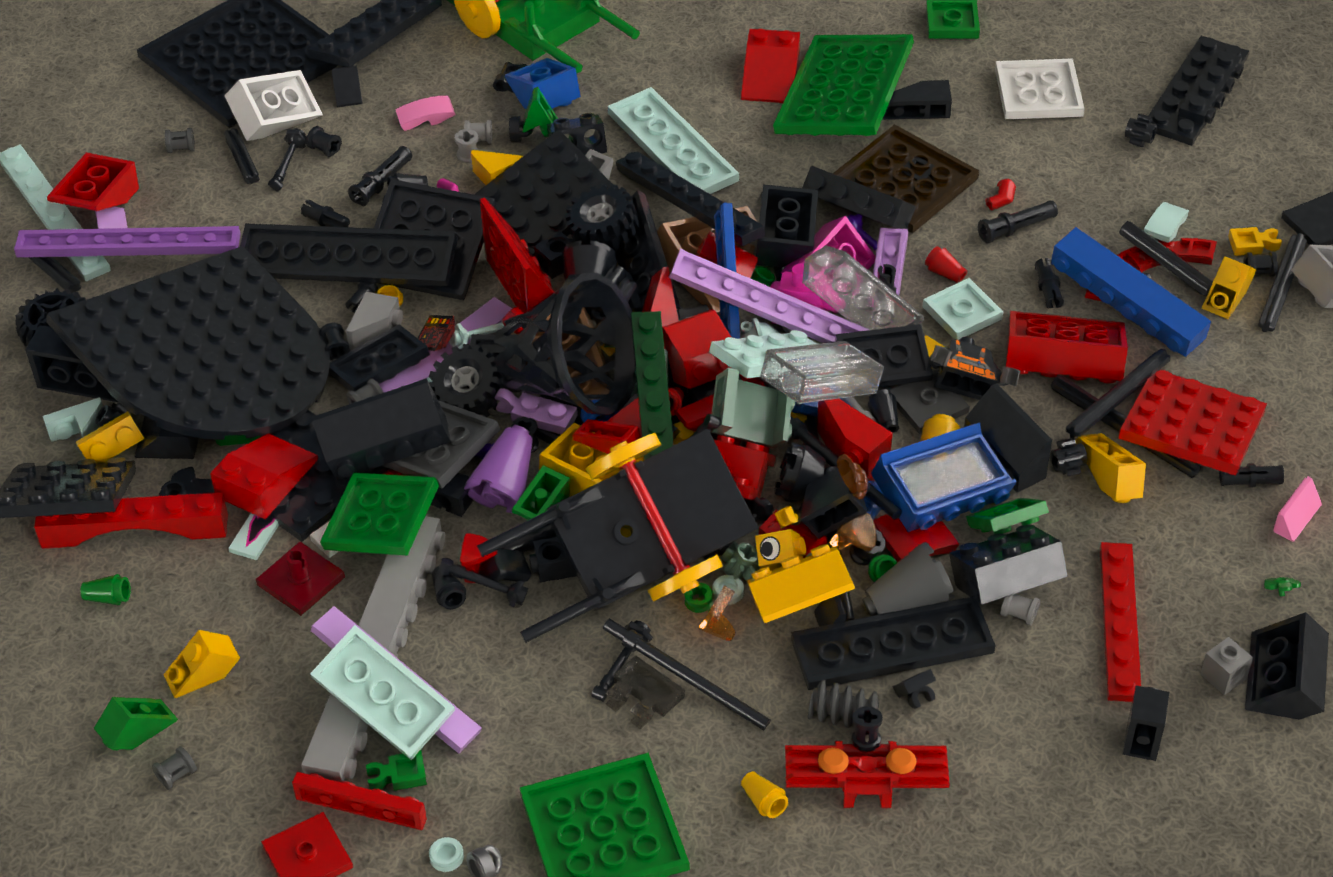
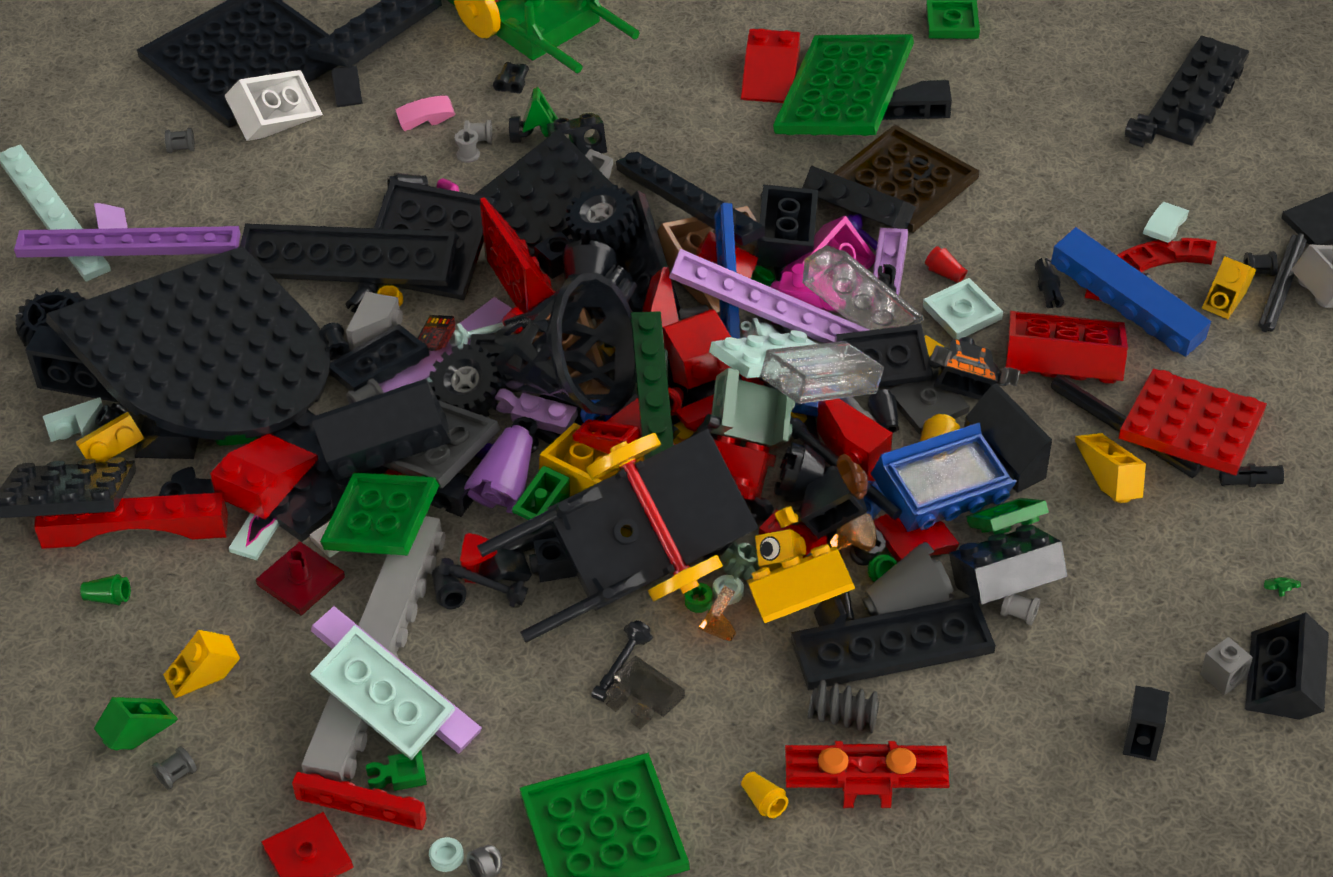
black axle [28,257,81,293] -> none
red slope [47,152,139,211] -> none
black axle [224,128,260,184] -> none
black piece [268,128,307,192] -> none
black axle [301,200,350,227] -> none
black bush [306,126,342,157] -> none
black pin [348,146,413,206] -> none
yellow slope [471,150,523,185] -> none
blue slope [505,58,581,109] -> none
black bar [603,618,771,731] -> none
light aqua plate [608,87,739,194] -> none
black bush [851,706,883,752] -> none
black tile [892,669,936,709] -> none
black pin [977,200,1058,244] -> none
red arm [985,178,1016,211] -> none
white plate [995,58,1084,119] -> none
black gear [1050,439,1088,476] -> none
black axle [1066,349,1170,439] -> none
red plate [1100,542,1141,702] -> none
black axle [1119,221,1213,296] -> none
yellow plate [1228,227,1282,256] -> none
bright pink slope [1273,476,1322,541] -> none

